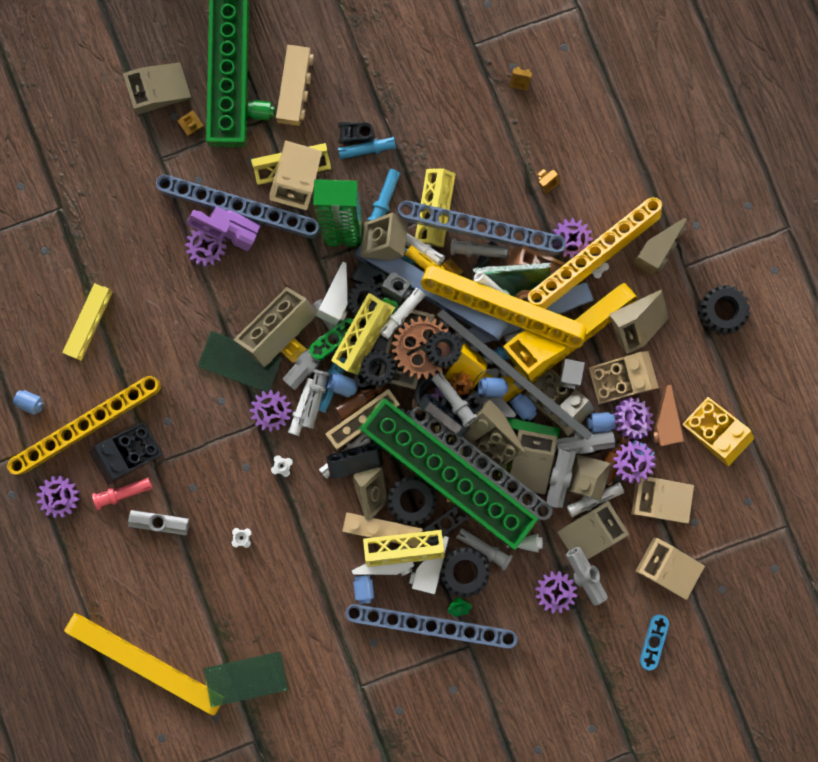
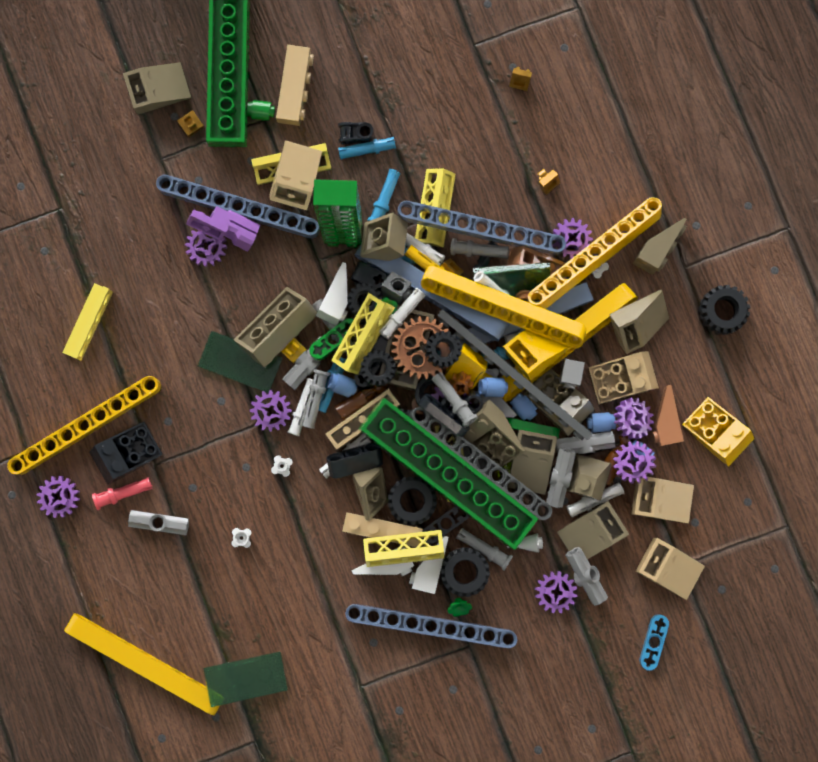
medium blue brick [13,390,44,415] -> none
medium blue brick [353,575,374,604] -> none

